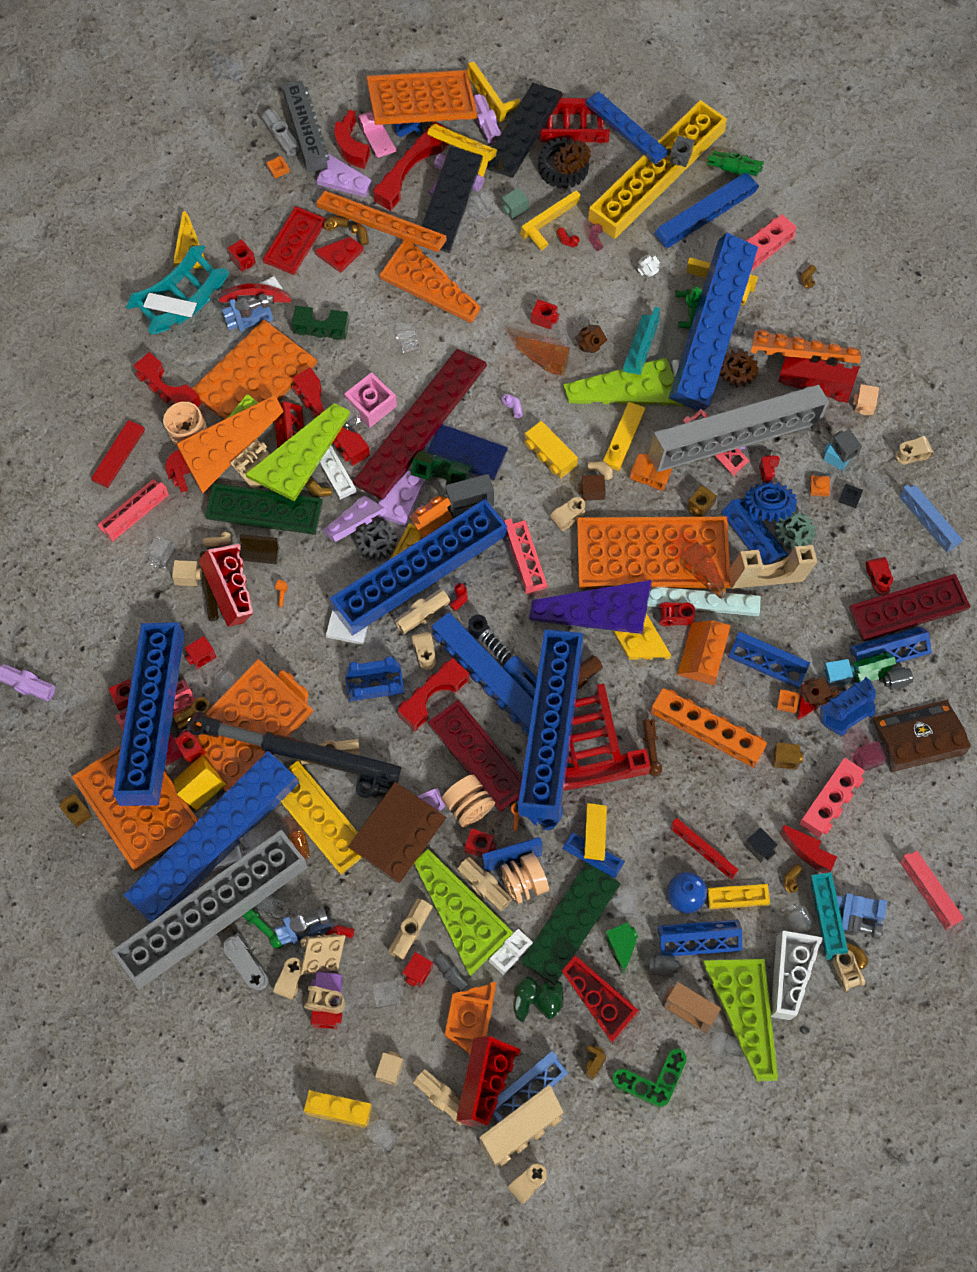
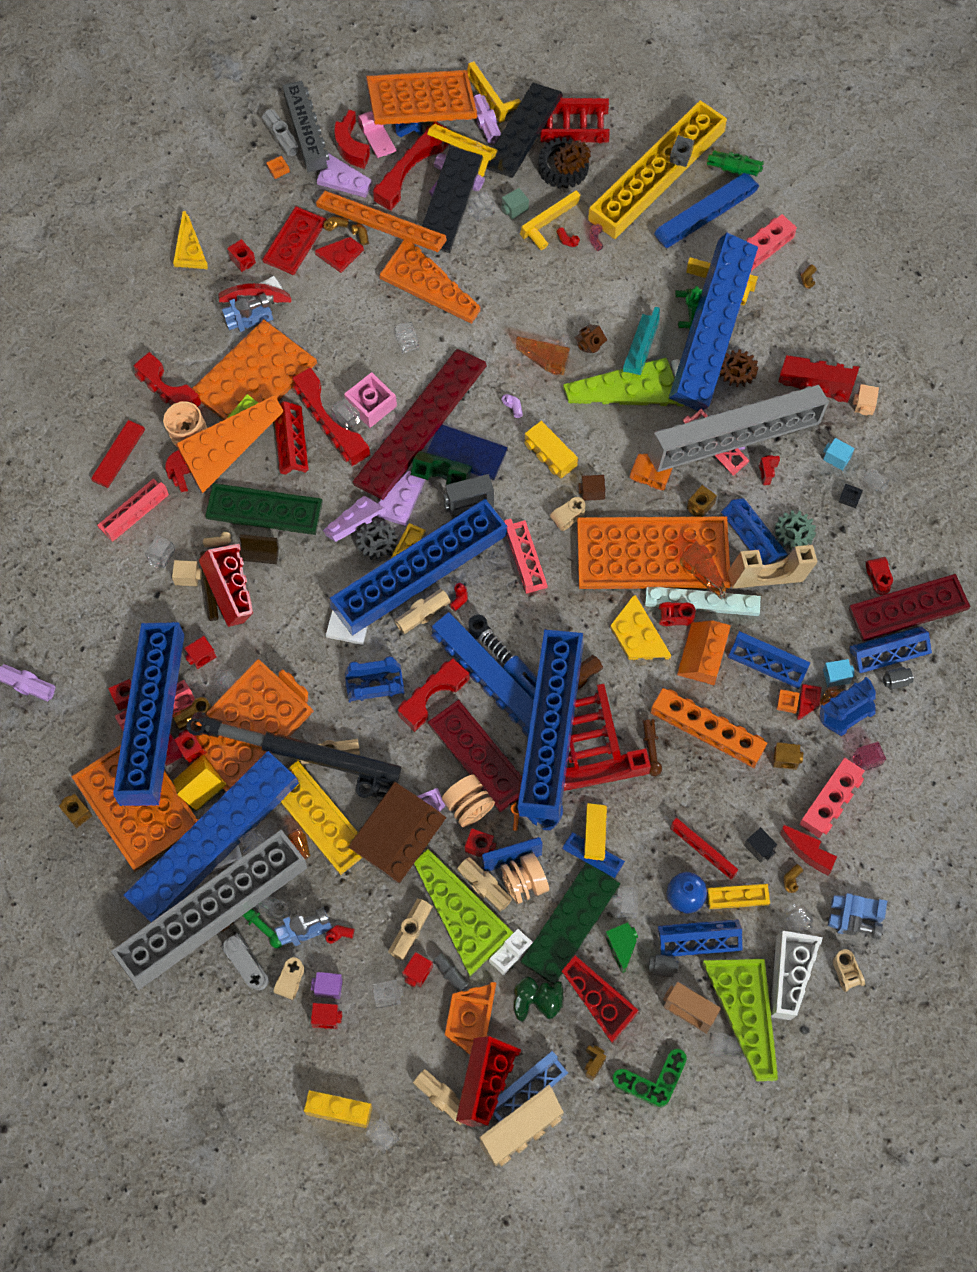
teal fence [126,245,230,335] -> none
white sticker [143,293,197,317] -> none
tan hinge [230,439,270,489] -> none
lime wing [246,403,351,501] -> none
orange hand [275,579,288,607] -> none
dark green arch [292,306,349,340] -> none
tan hinge [300,933,345,975] -> none
tan piece [304,986,346,1014] -> none
pearl gold arm [306,479,332,497] -> none
white plate [319,446,356,500] -> none
tan brick [375,1051,404,1086] -> none
orange bracket [409,496,453,539] -> none
tan piece [412,631,436,670] -> none
tan piece [507,1164,547,1204] -> none
dark purple wing [529,580,652,634] -> none
red brick [531,299,560,330] -> none
blue plate [586,91,668,164] -> none
tan arm [588,461,613,480] -> none
yellow piece [603,402,646,471] -> none
white gear [638,255,660,277] -> none
blue gear [744,481,797,522] -> none
orange wing [751,330,861,363] -> none
reddish brown brick [801,677,832,706] -> none
orange plate [810,475,830,496] -> none
teal fence [810,872,848,960] -> none
dark grey brick [831,429,862,463] -> none
pearl gold arm [846,942,869,970] -> none
green panel [852,653,896,684] -> none
reddish brown piece [873,700,971,773] -> none
tan piece [895,436,934,465] -> none
medium blue fence [899,485,963,552] -> none
coral fence [899,851,964,930] -> none

